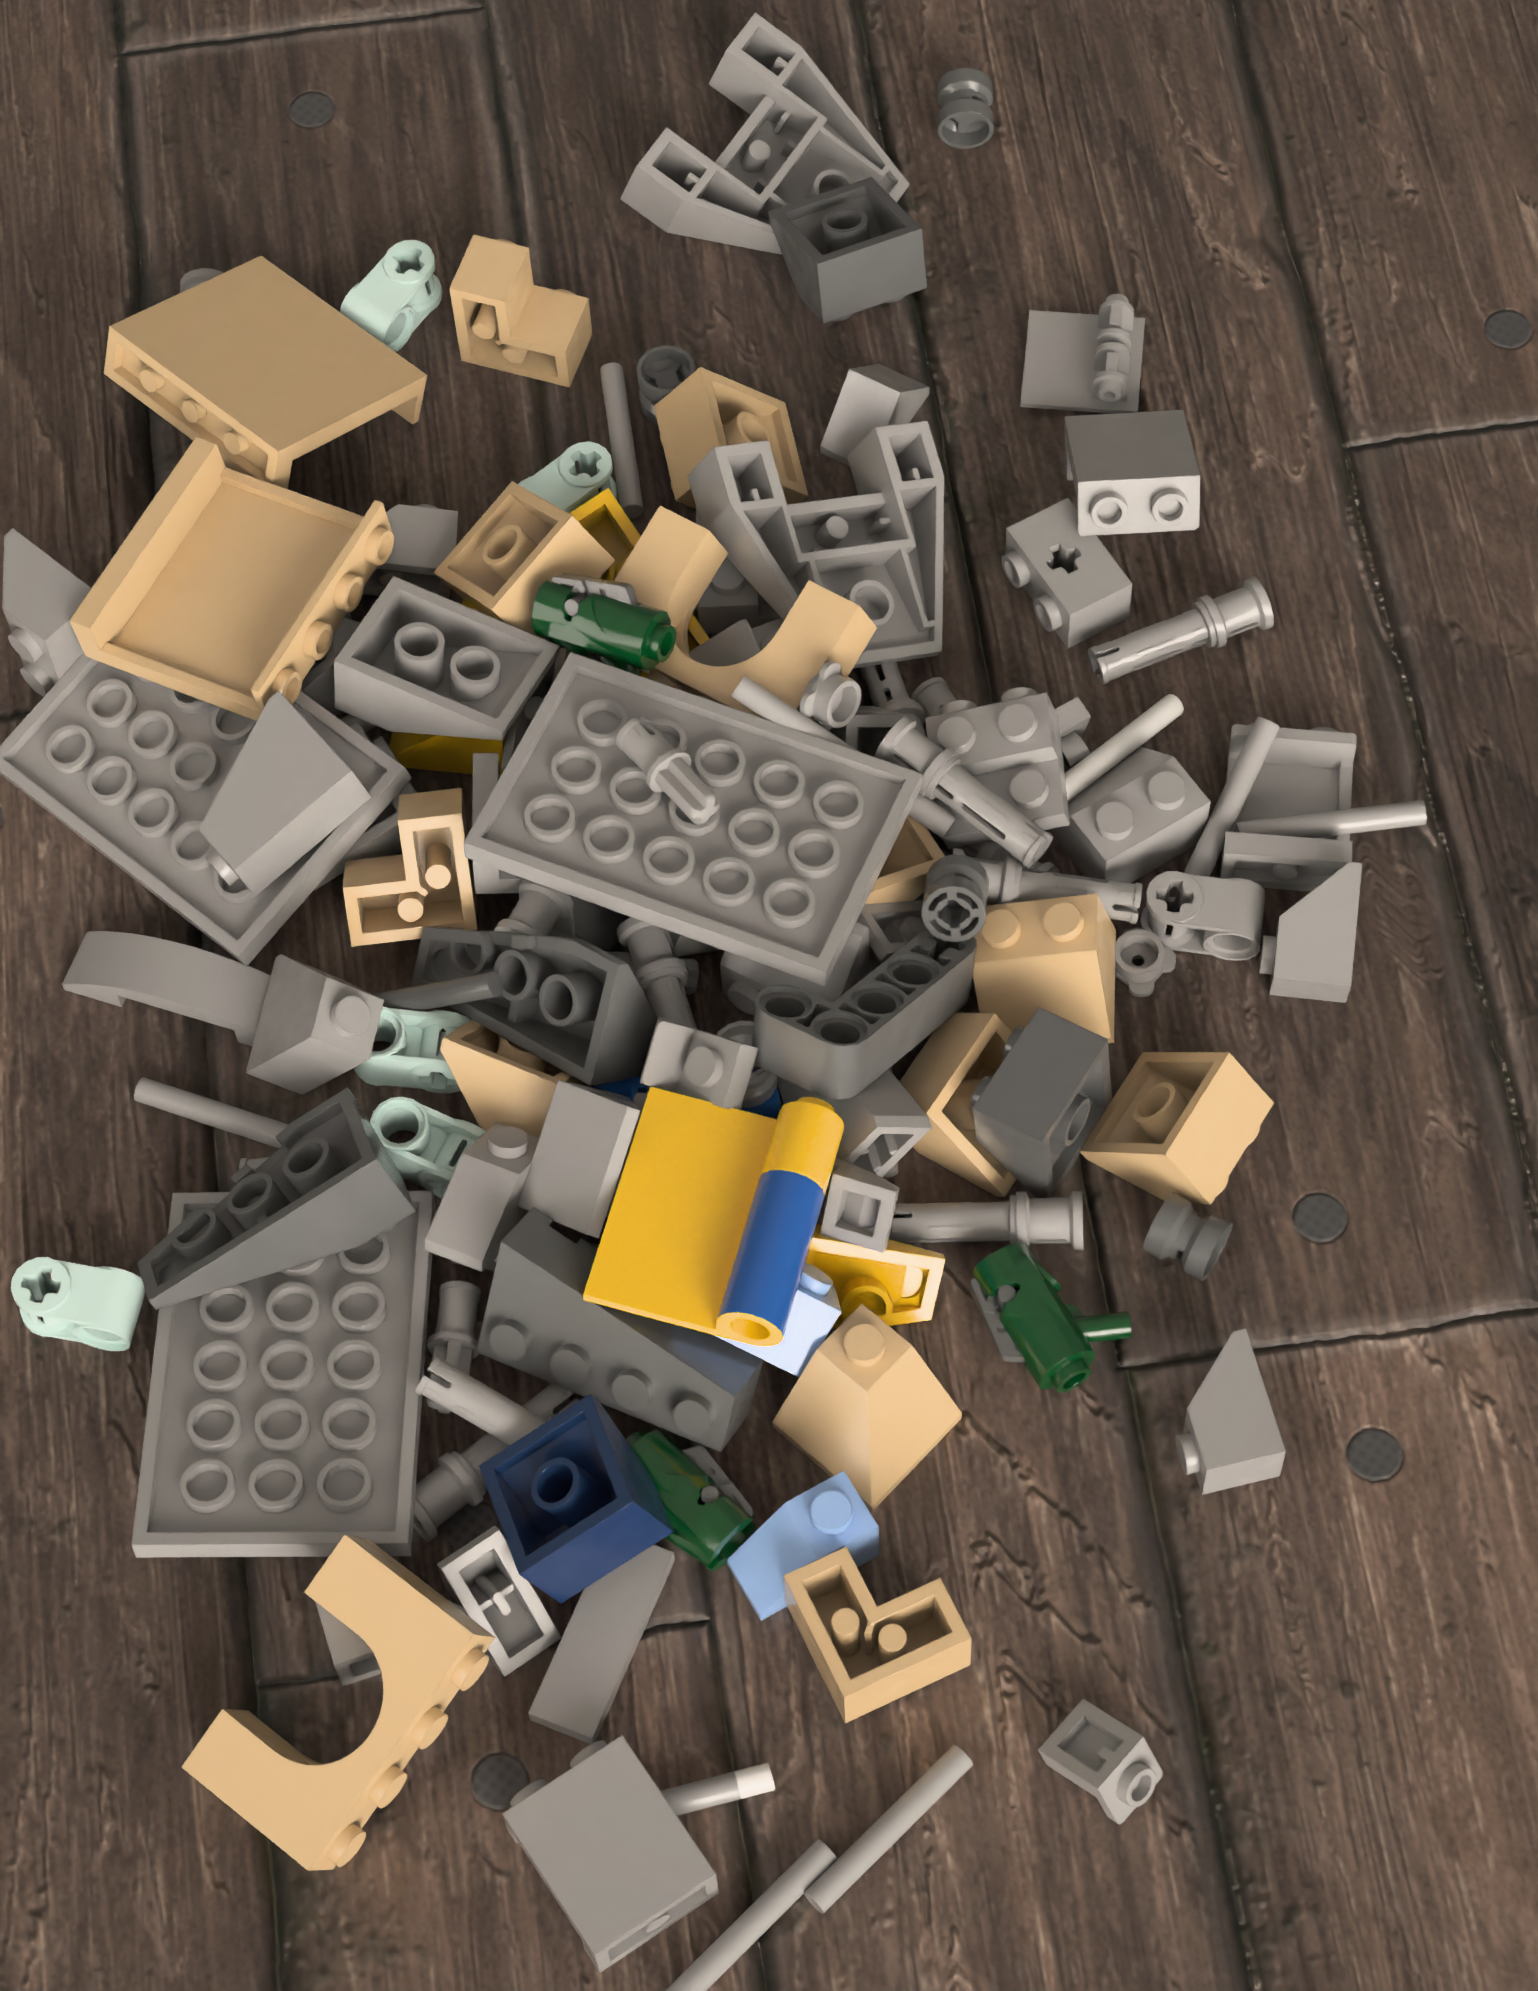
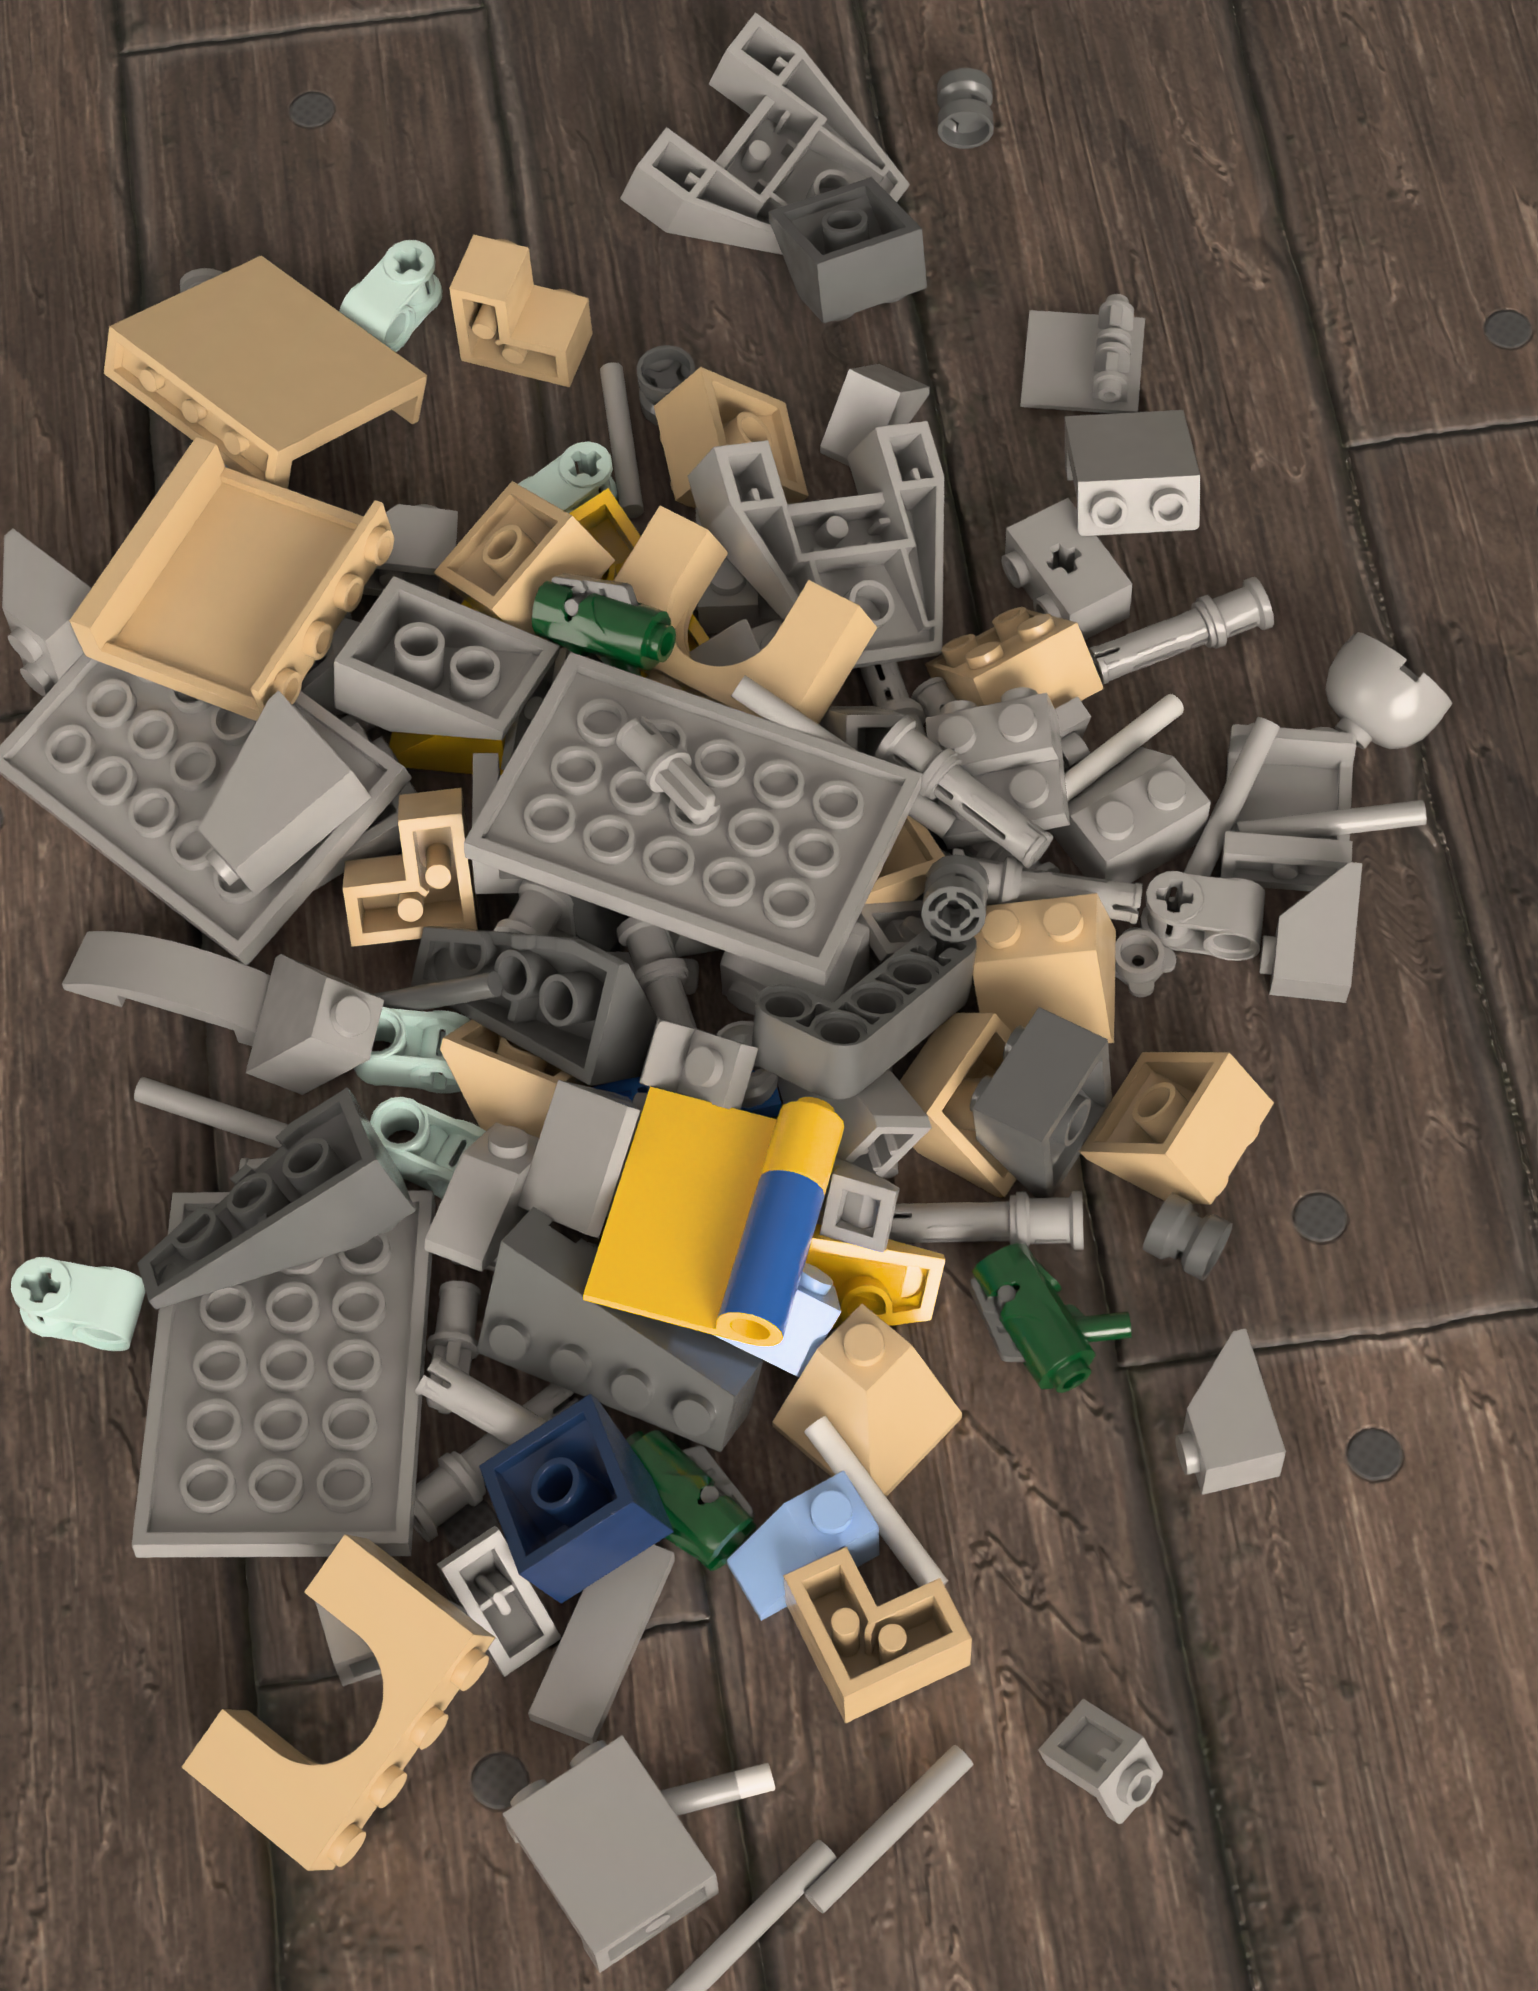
light grey plate [800,661,861,731] -> none
none -> white bar [804,1416,948,1587]
none -> tan slope [925,607,1104,709]
none -> light grey cylinder [1325,632,1452,749]

